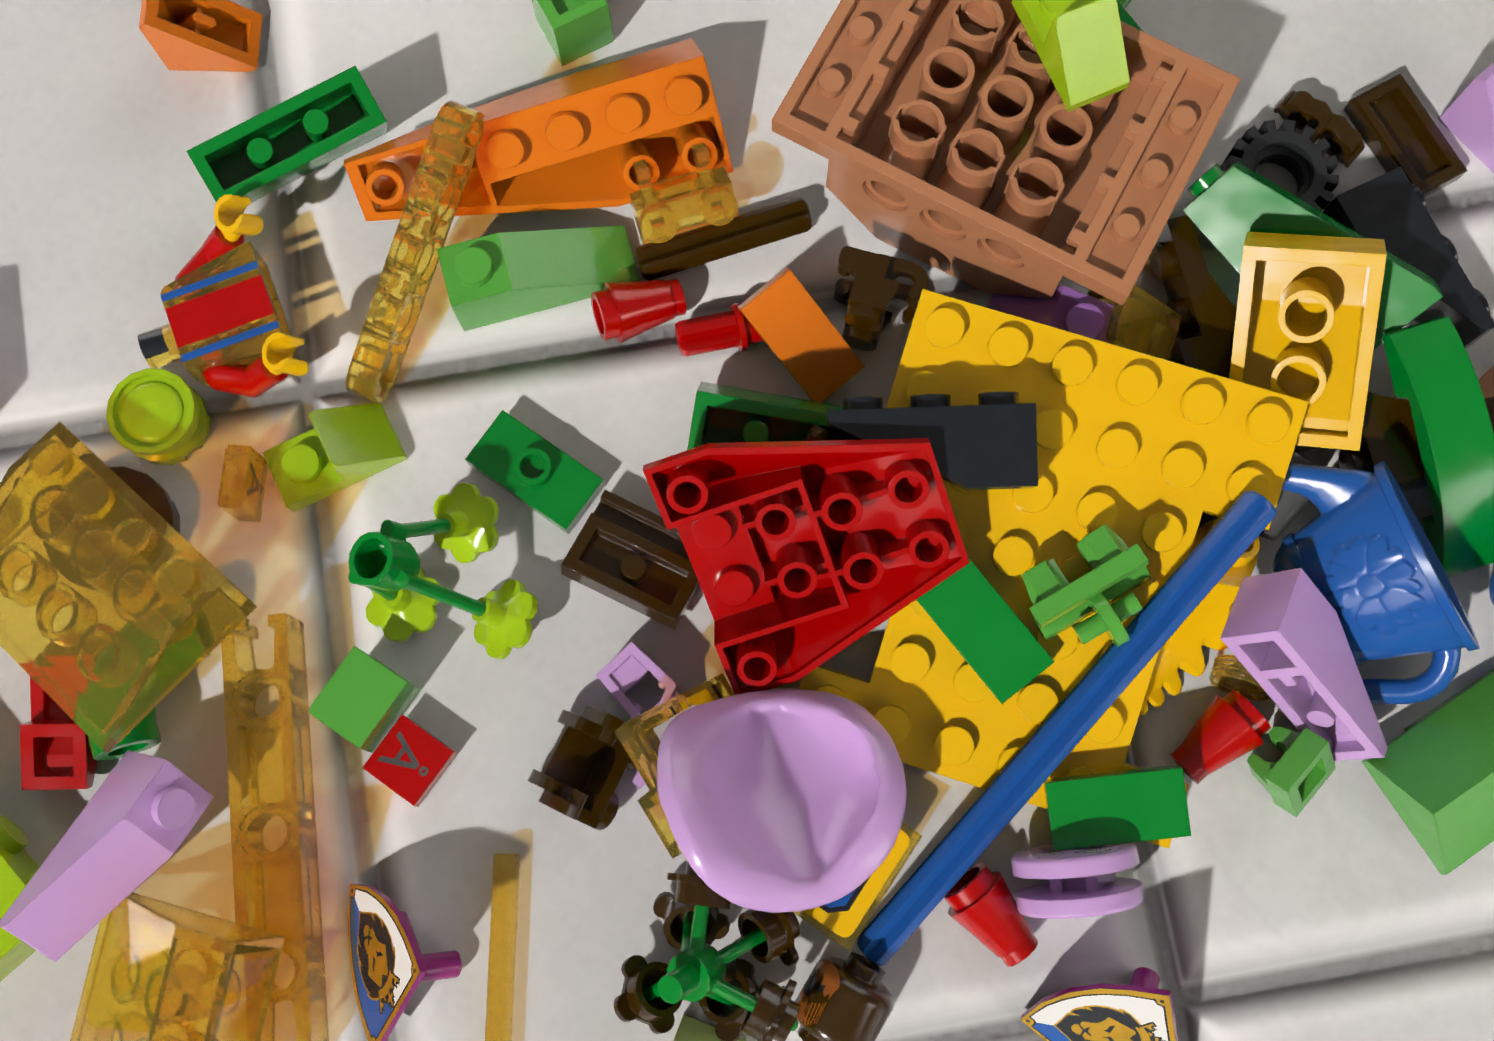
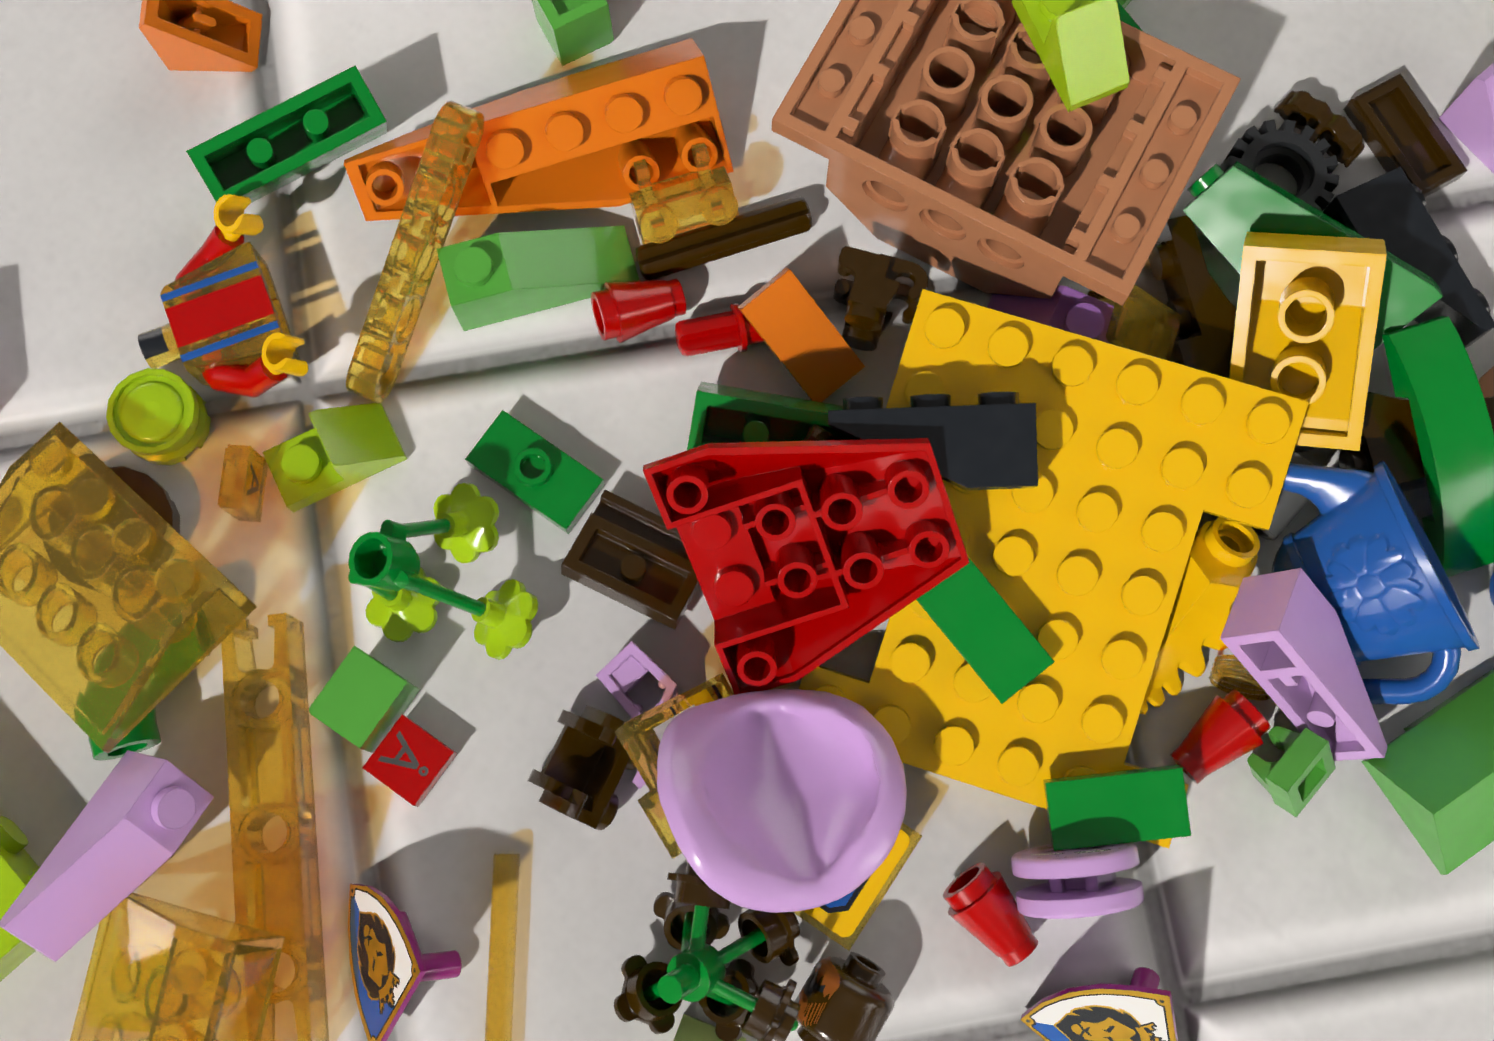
red slope [20,652,104,790] -> none
blue axle [857,490,1277,966] -> none
bright green hips [1022,525,1151,648] -> none

